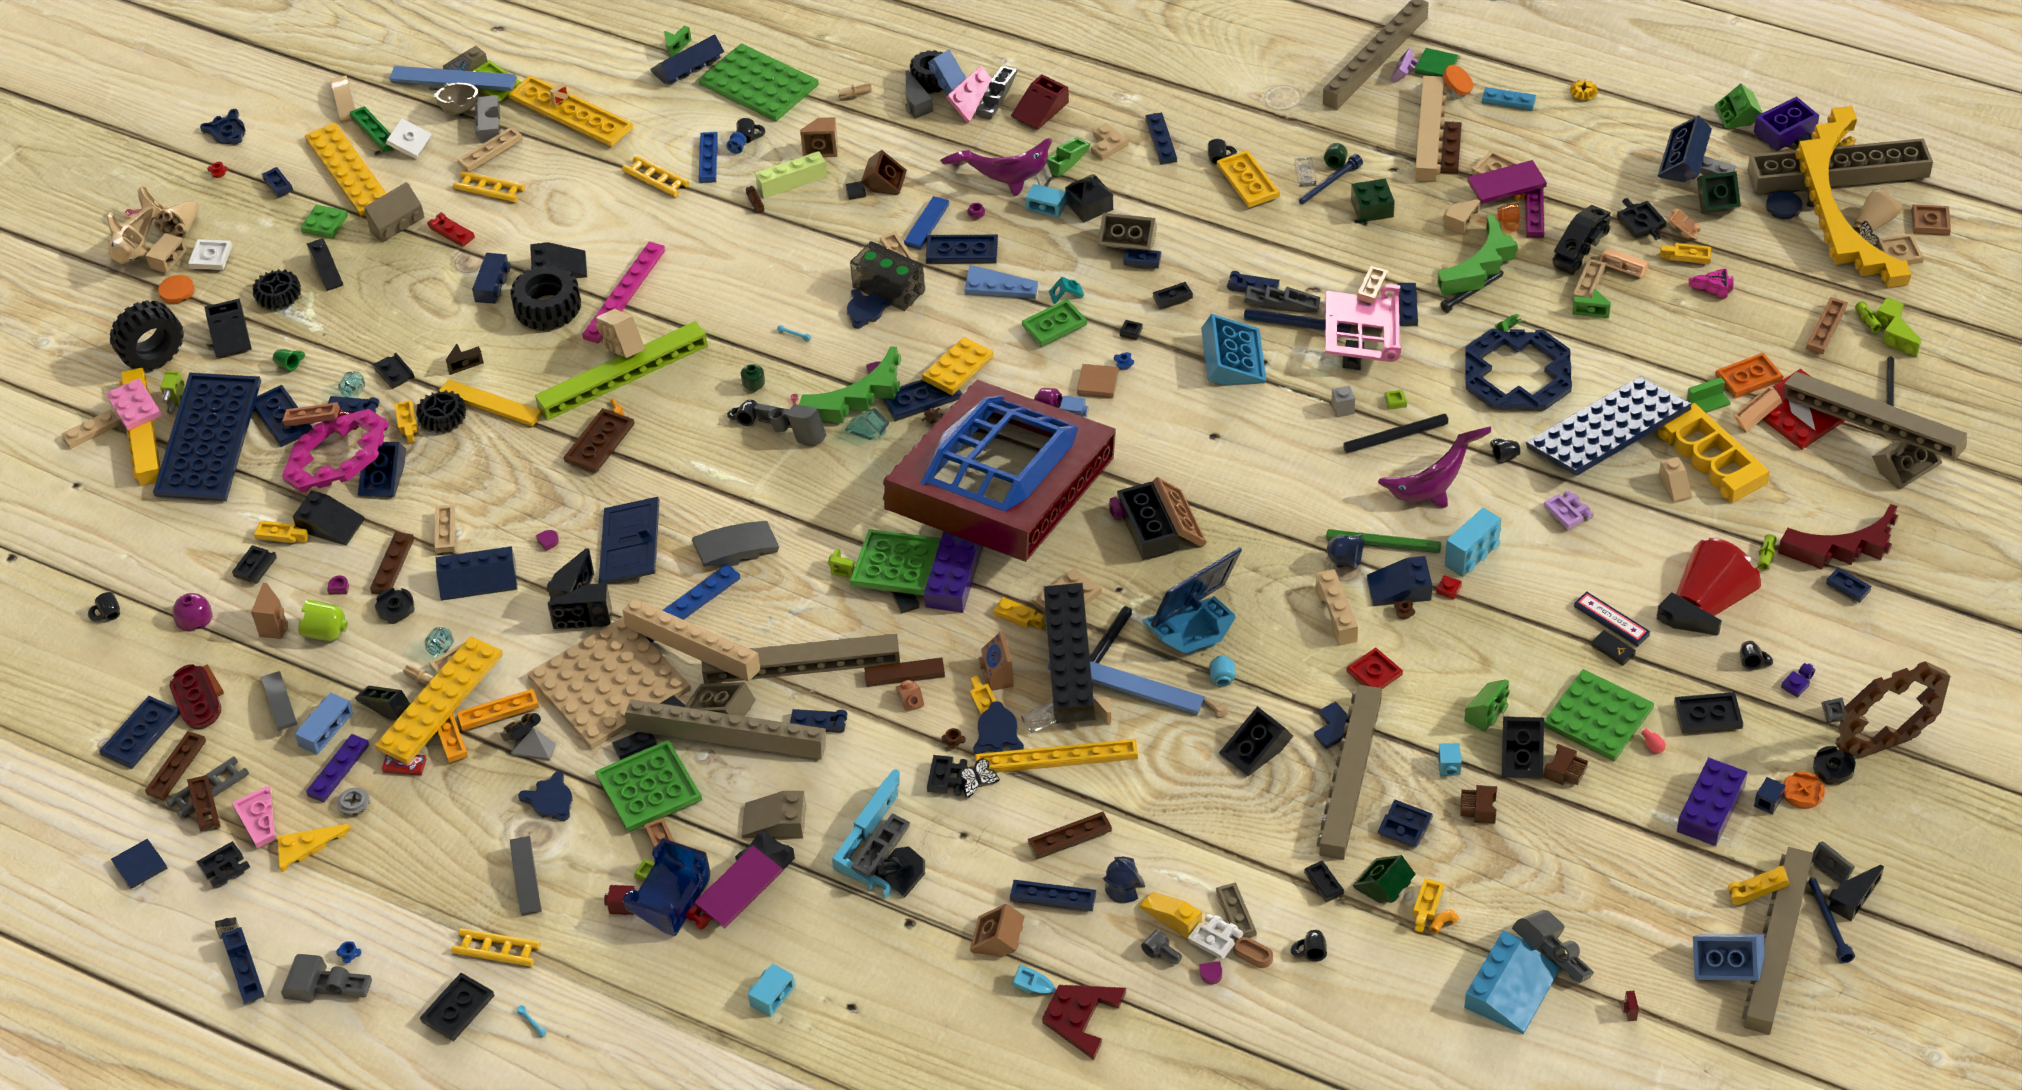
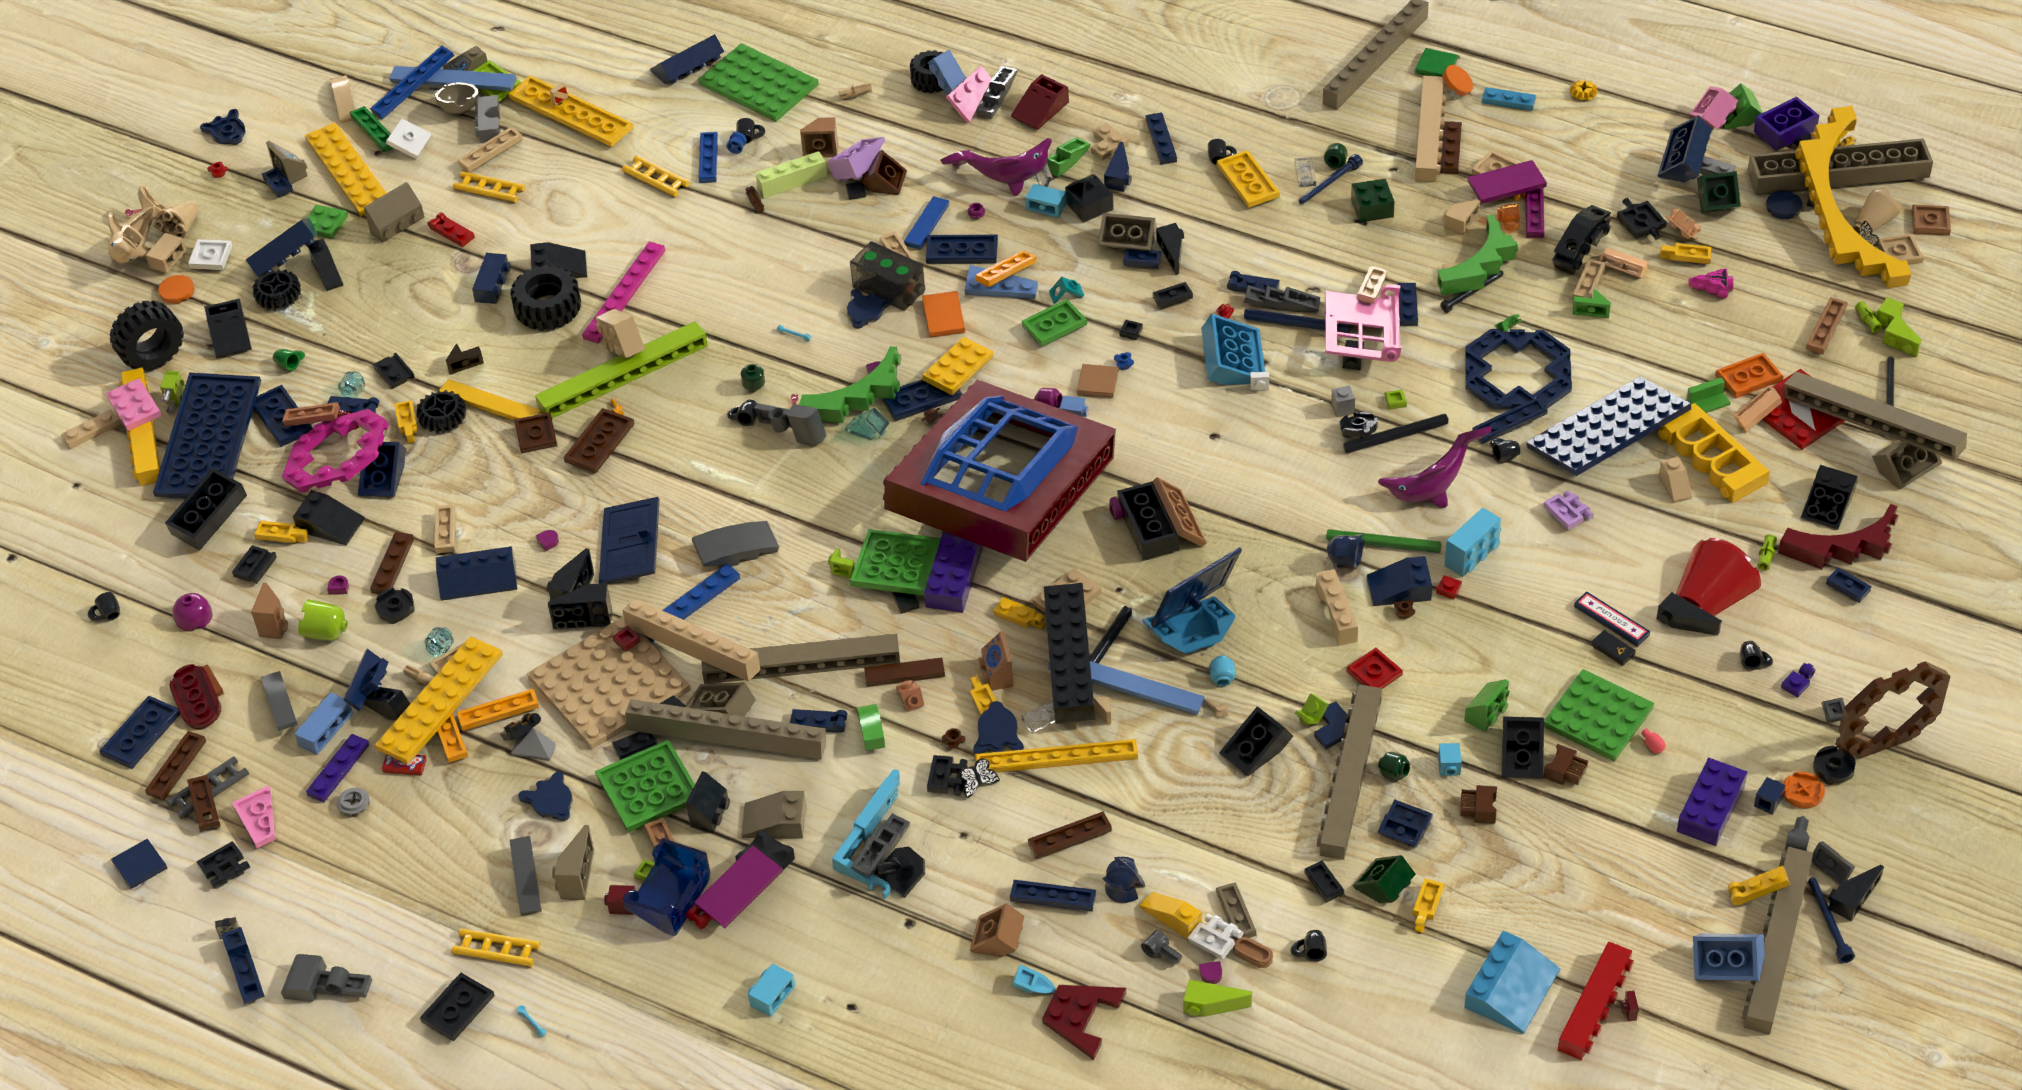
yellow wing [278,823,351,872] -> none
blue plate [336,941,362,963] -> none
bright green slope [664,25,692,58] -> none
dark grey slope [905,70,933,119] -> none
lavender plate [1391,48,1418,82] -> none
light orange arm [1429,909,1459,934] -> none
dark grey plate [1512,910,1594,983] -> none
black plate [1674,692,1743,734] -> none
none -> black brick [165,468,247,551]
none -> dark blue slope [245,218,318,277]
none -> dark tan slope [266,141,307,184]
none -> dark blue bracket [343,649,389,711]
none -> blue tile [370,45,454,119]
none -> reddish brown tile [514,412,558,454]
none -> dark tan slope [552,825,594,900]
none -> dark red plate [613,626,641,652]
none -> black slope [686,771,730,833]
none -> lavender slope [827,137,885,181]
none -> bright green slope [857,704,885,751]
none -> orange tile [922,291,965,337]
none -> light orange plate [976,251,1036,287]
none -> dark blue slope [1104,142,1132,192]
none -> black slope [1156,223,1184,275]
none -> lime slope [1183,980,1252,1017]
none -> red plate [1216,304,1234,319]
none -> white plate [1250,372,1269,391]
none -> lime bracket [1295,693,1329,726]
none -> black plate [1340,412,1378,439]
none -> dark green head [1378,752,1410,780]
none -> dark blue tile [1472,397,1548,445]
none -> red brick [1557,941,1634,1060]
none -> bright pink slope [1690,86,1738,129]
none -> dark grey axle [1785,816,1810,851]
none -> black slope [1801,465,1858,529]

